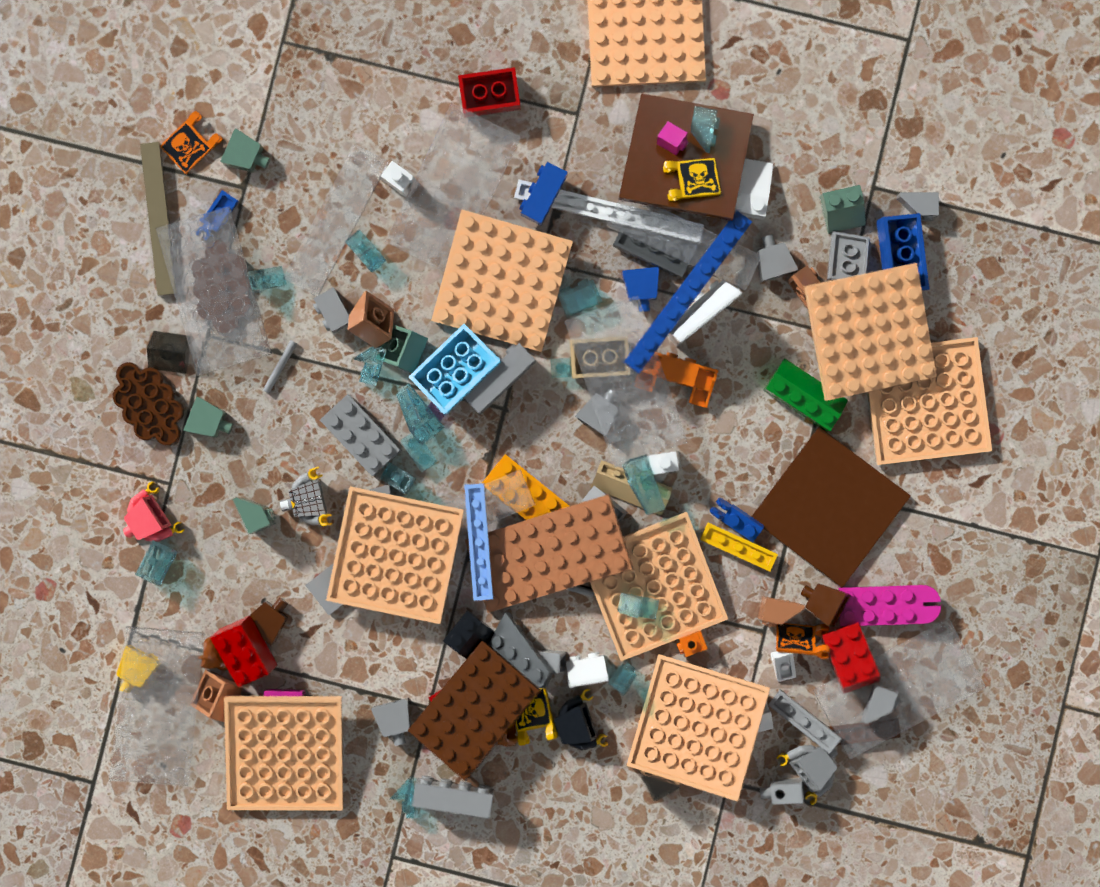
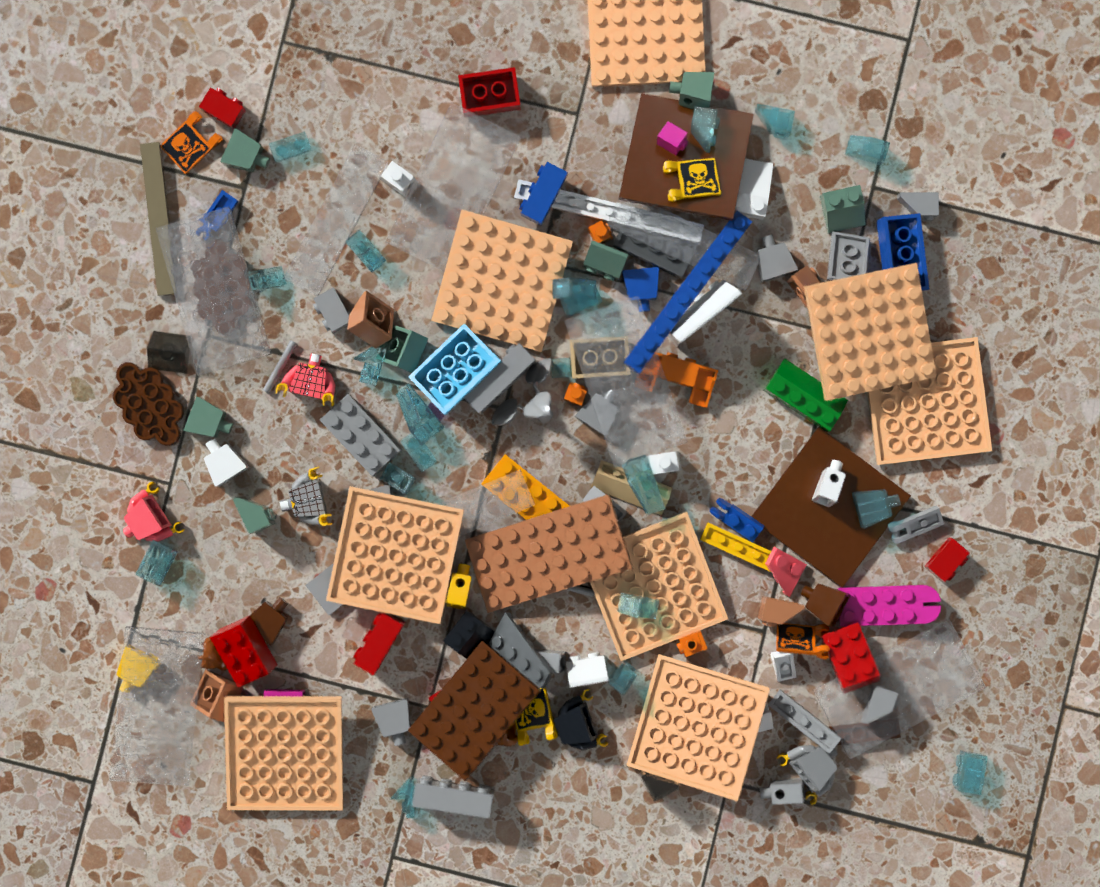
light blue plate [464,483,493,601] -> none
none -> red brick [199,87,246,129]
none -> white torso [204,439,250,487]
none -> clear light blue plate [269,131,312,163]
none -> coral torso [275,354,336,406]
none -> red brick [353,612,406,676]
none -> yellow torso [446,564,472,610]
none -> light grey plant [492,358,553,426]
none -> clear light blue slope [553,277,596,300]
none -> orange brick [564,382,588,406]
none -> sand green slope [583,240,628,282]
none -> orange brick [588,220,613,244]
none -> sand green torso [669,72,714,113]
none -> clear light blue slope [755,104,795,139]
none -> coral wing [765,547,807,597]
none -> white torso [811,460,845,507]
none -> clear light blue slope [845,135,890,165]
none -> clear light blue torso [852,490,901,528]
none -> light grey plate [888,505,944,544]
none -> red brick [924,537,970,582]
none -> clear light blue brick [953,750,988,795]

